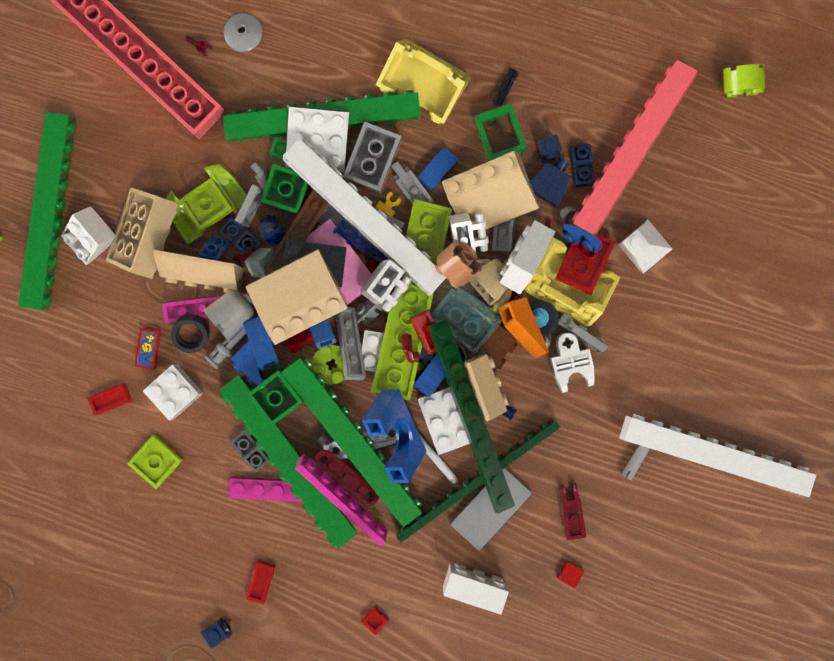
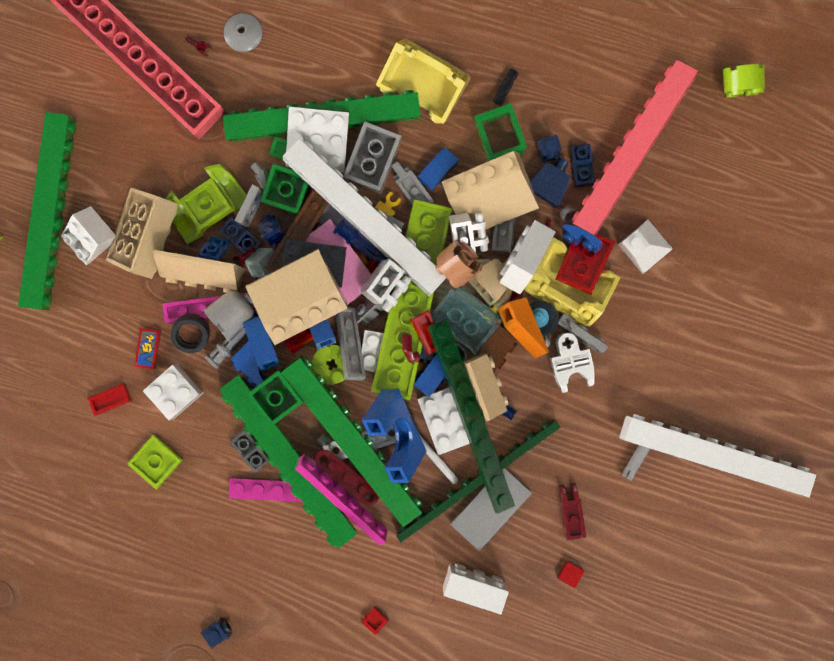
red tile [245,560,276,605] -> none

